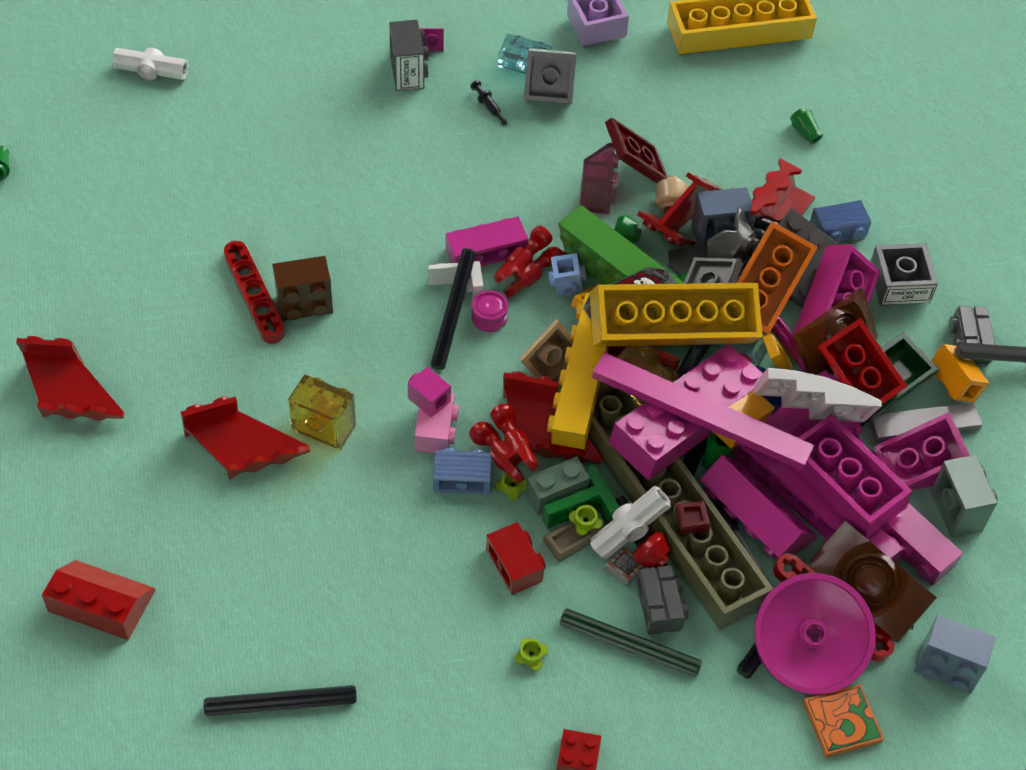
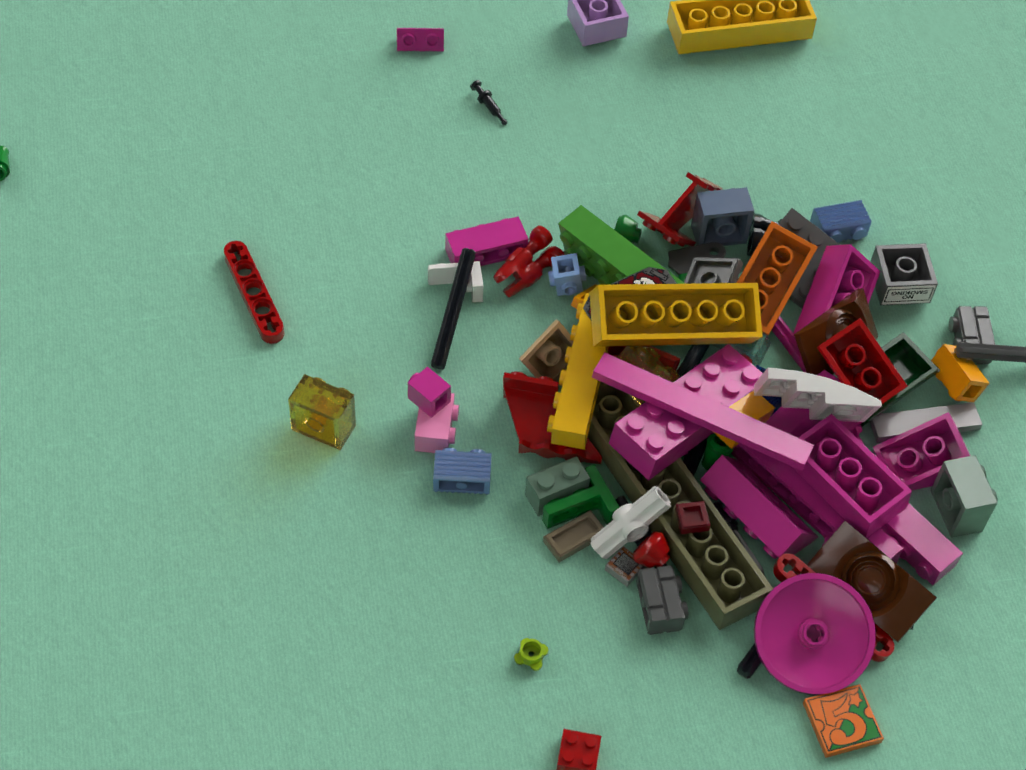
red piece [16,336,125,421] -> none
red slope [42,560,155,640] -> none
white piece [112,48,189,80] -> none
red piece [181,396,310,479] -> none
black axle [203,685,357,716] -> none
reddish brown brick [272,256,333,321] -> none
dark grey brick [389,20,428,91] -> none
red piece [469,403,539,483] -> none
dark pink wheel [471,290,508,332] -> none
red brick [486,522,546,595] -> none
lime plate [496,473,526,500] -> none
clear light blue brick [498,33,552,75] -> none
dark grey brick [524,48,576,104] -> none
dark green axle [560,609,702,676] -> none
lime plate [569,505,602,535] -> none
clear pink slope [579,143,619,214] -> none
dark red tile [604,118,668,184] -> none
tan head [655,176,688,214] -> none
dark grey brick [707,207,760,276] -> none
red piece [750,158,815,222] -> none
yellow tile [763,333,794,370] -> none
green cone [790,107,823,144] -> none
sand blue brick [914,615,996,693] -> none

